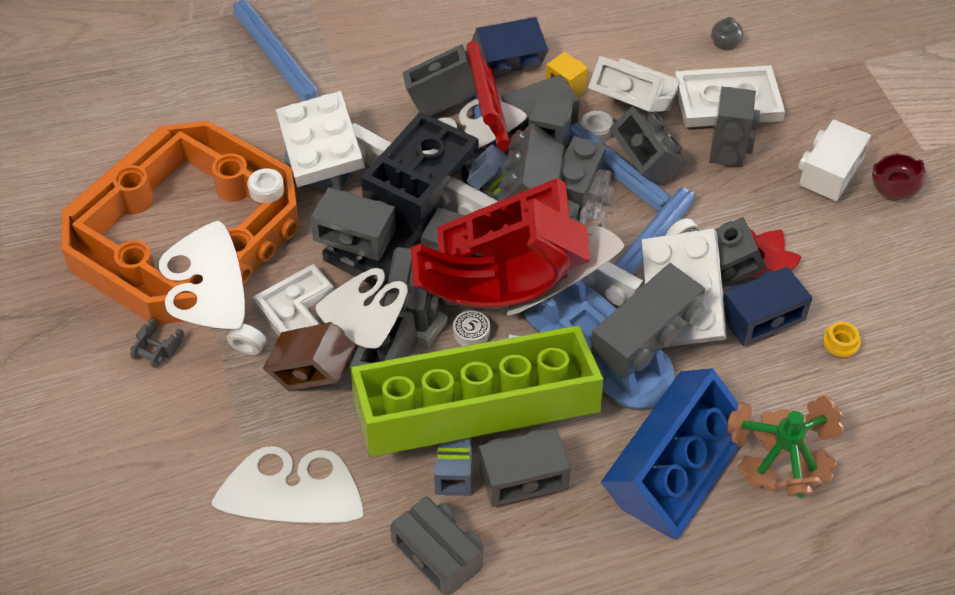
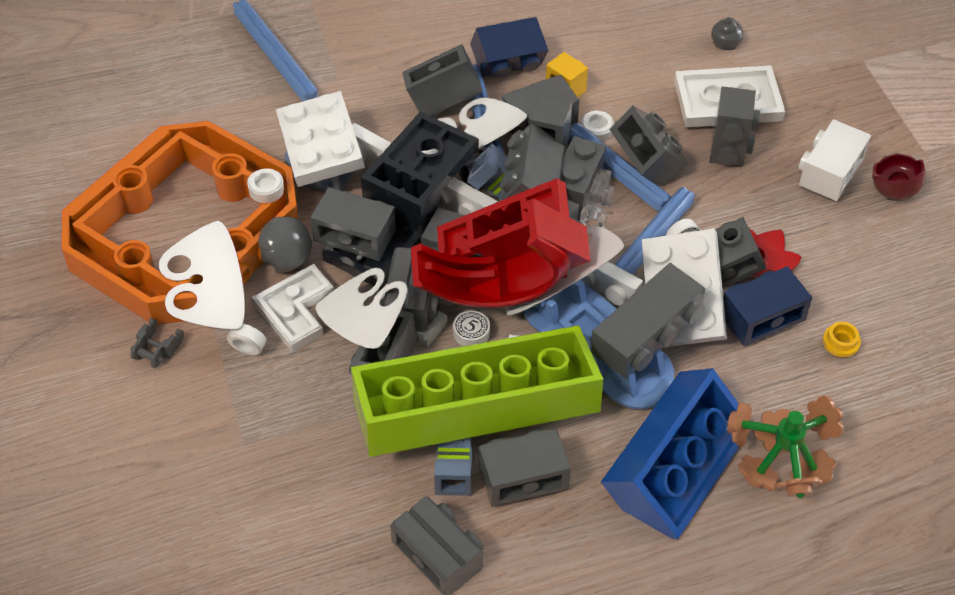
white piece [212,446,364,523] -> none
reddish brown brick [263,322,356,391] -> none
red bar [466,41,511,151] -> none
white panel [588,56,680,112] -> none
none -> dark grey hair [258,216,313,273]

